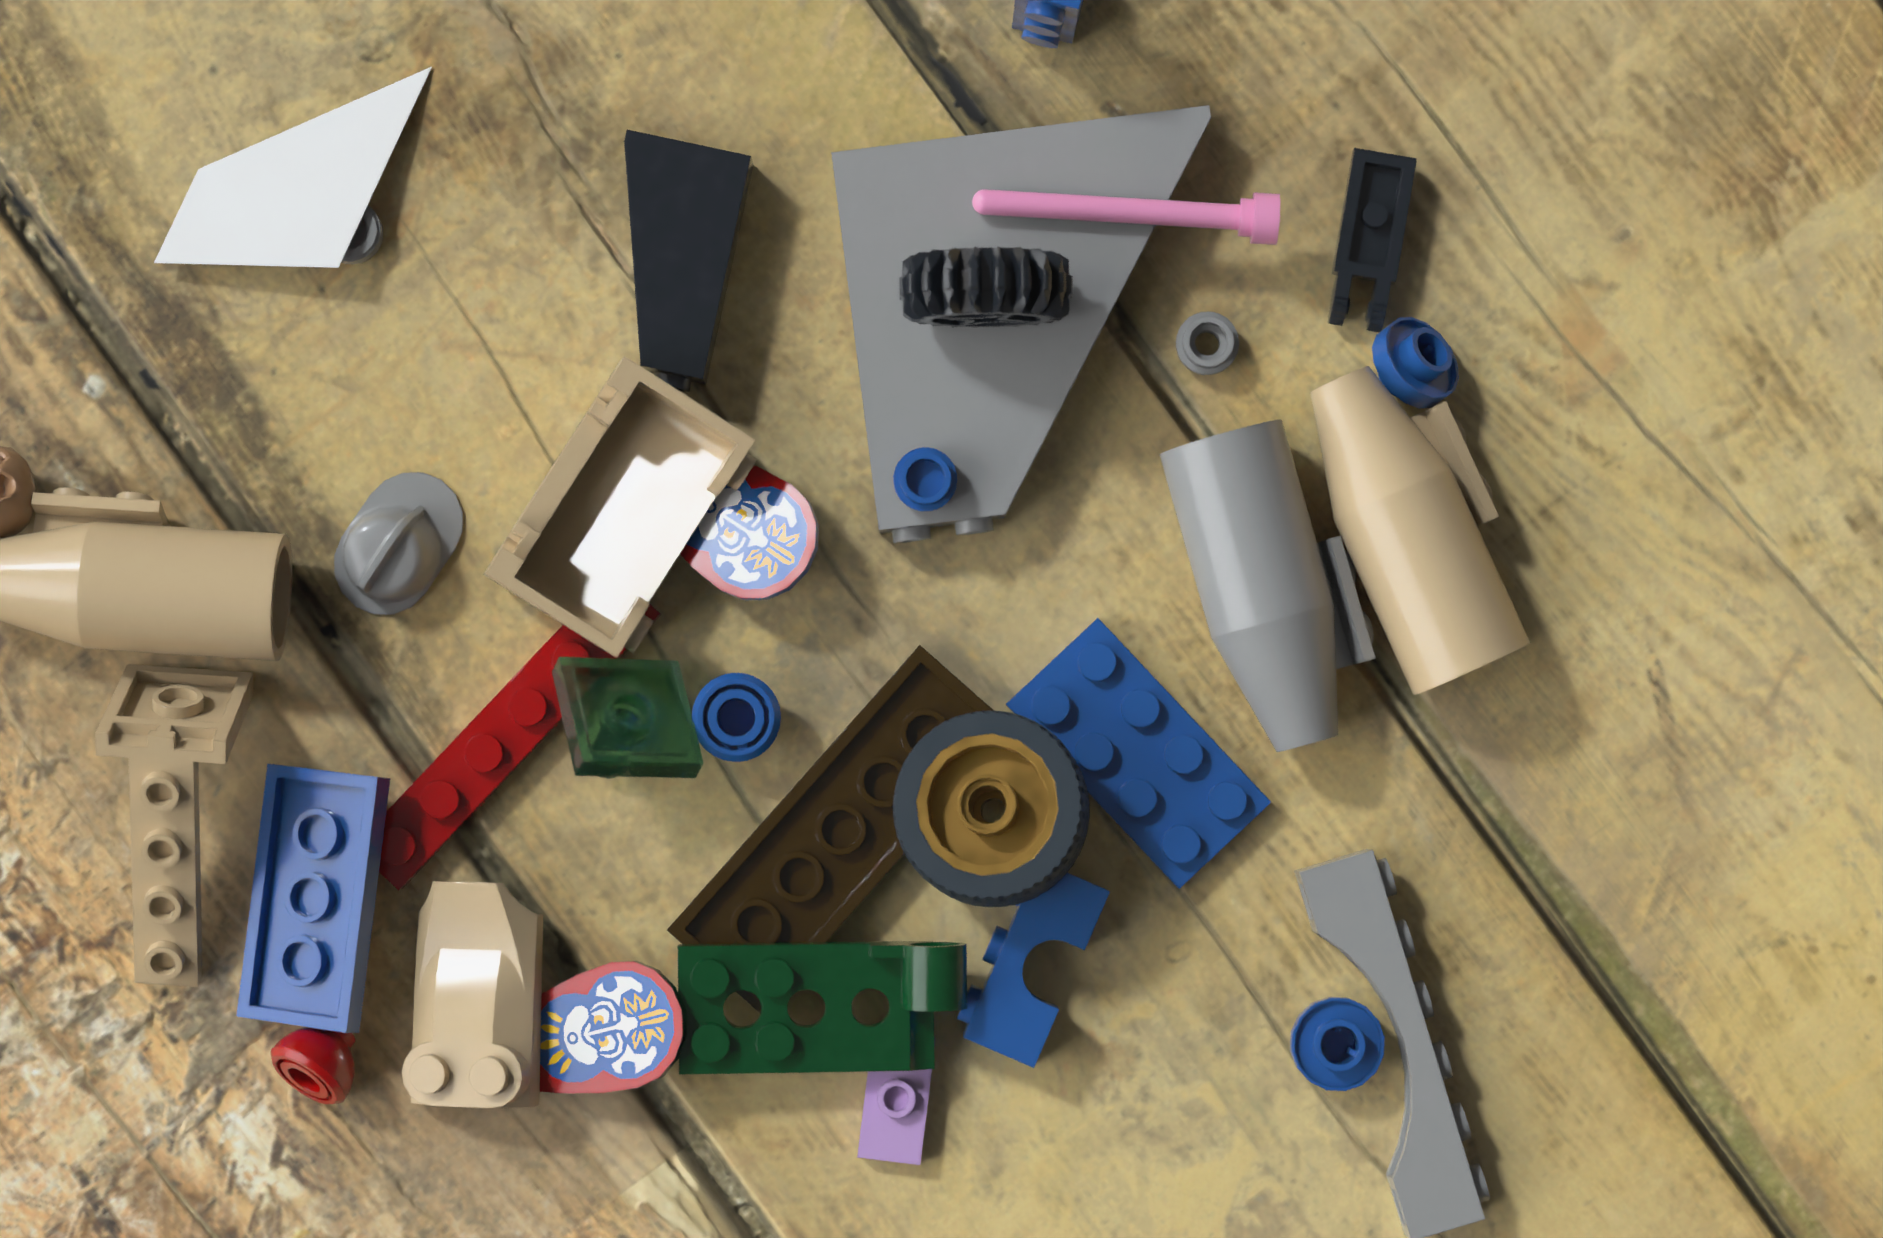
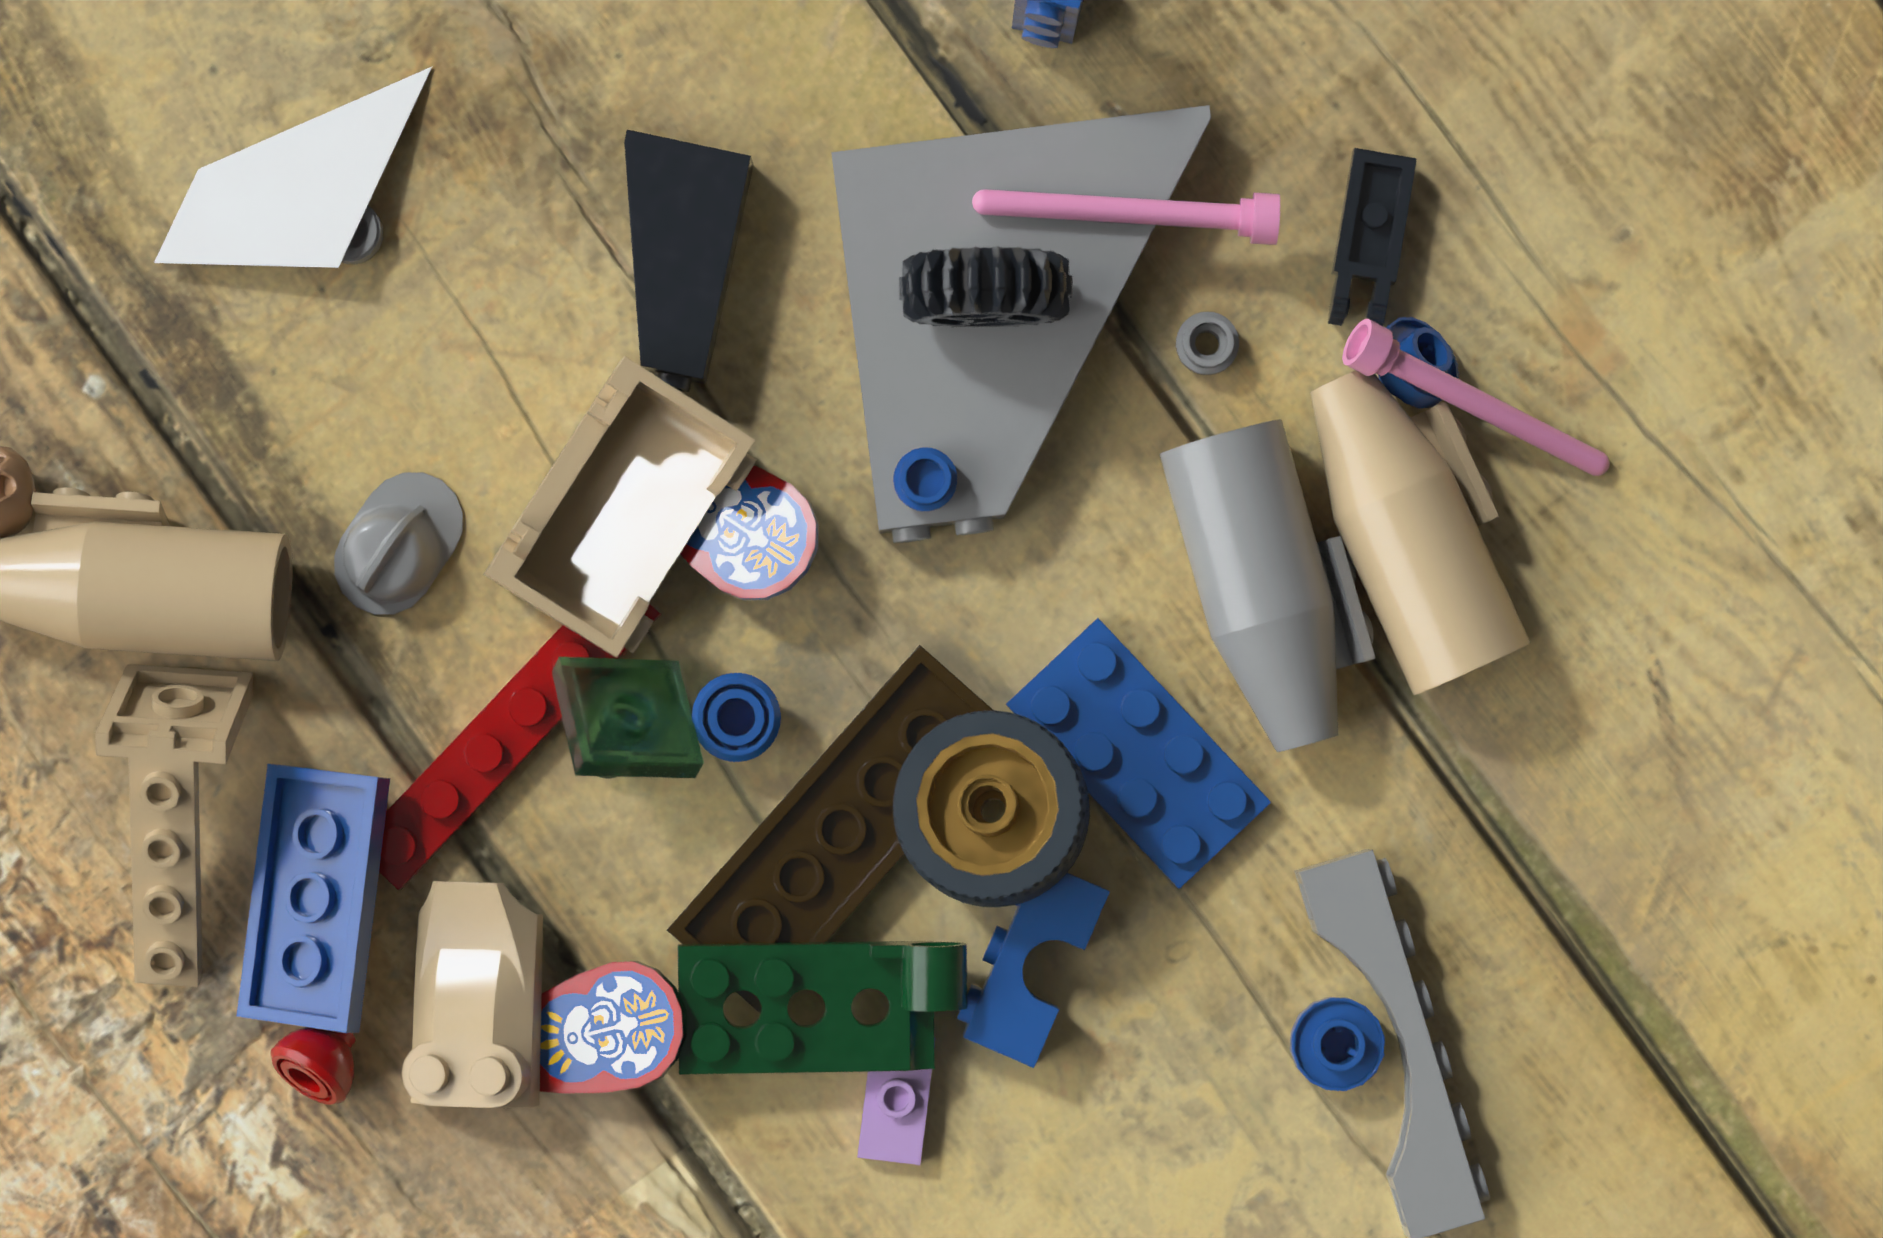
none -> bright pink piece [1342,319,1610,476]

